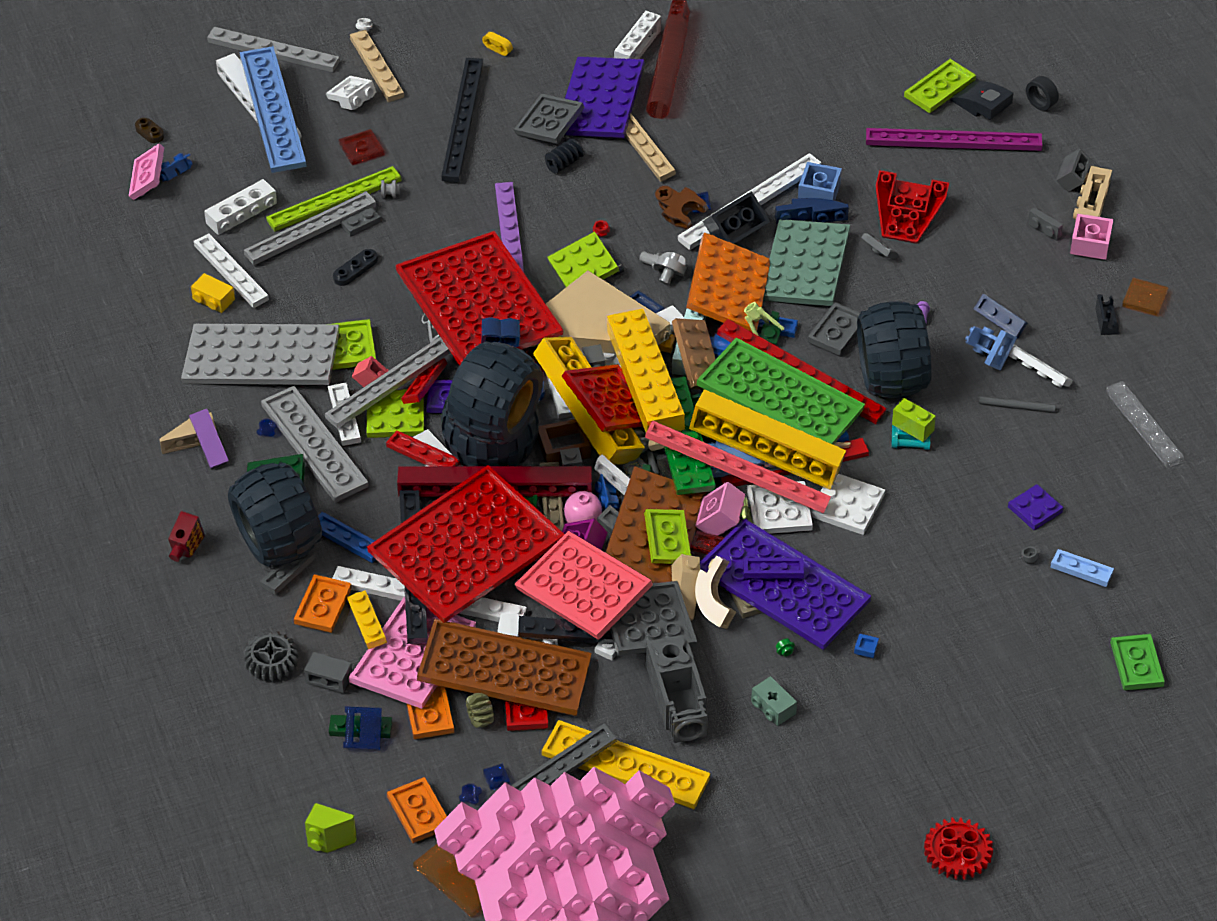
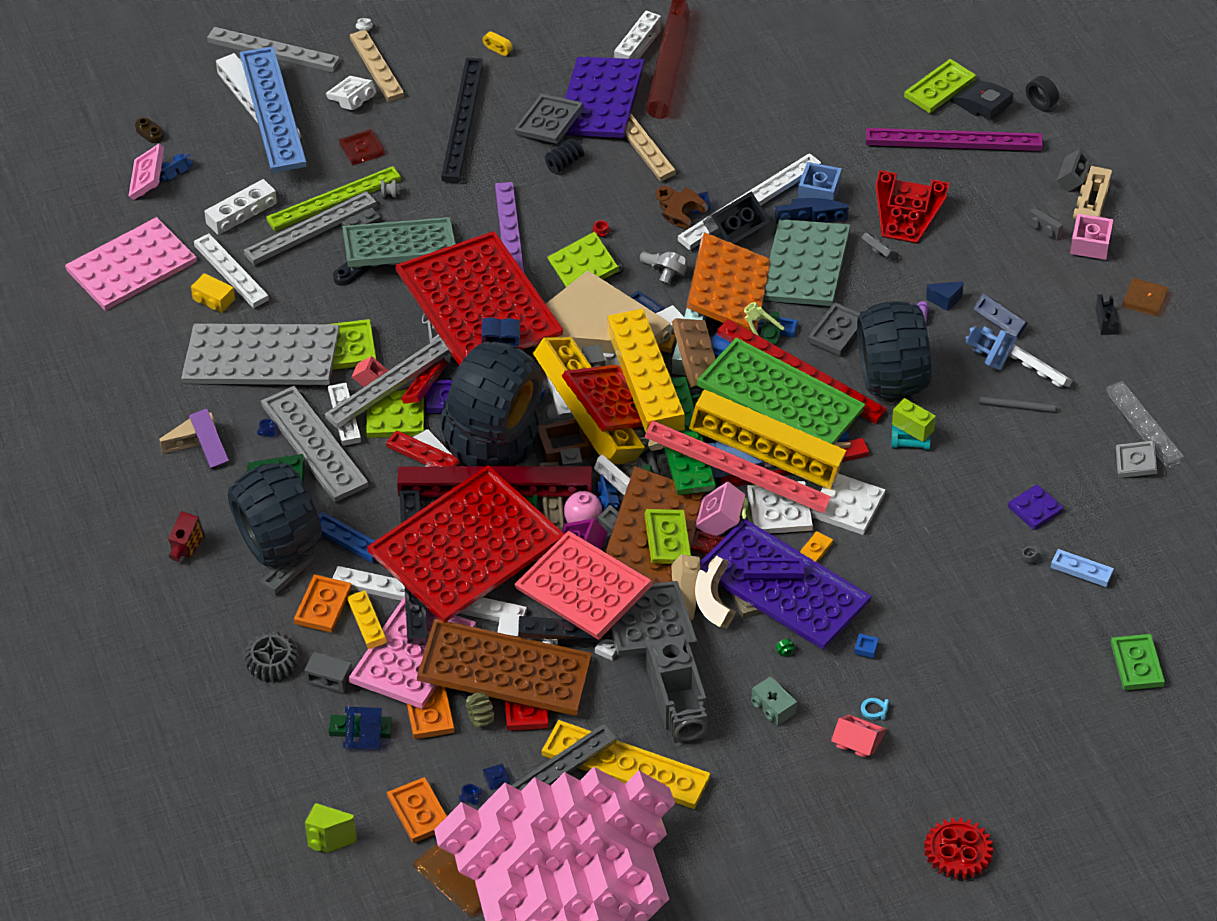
none -> bright pink plate [65,217,197,311]
none -> sand green plate [342,217,455,268]
none -> light orange plate [800,531,833,563]
none -> coral slope [831,714,886,757]
none -> medium azure piece [861,698,889,720]
none -> dark blue slope [926,281,964,311]
none -> light grey tile [1116,440,1157,478]

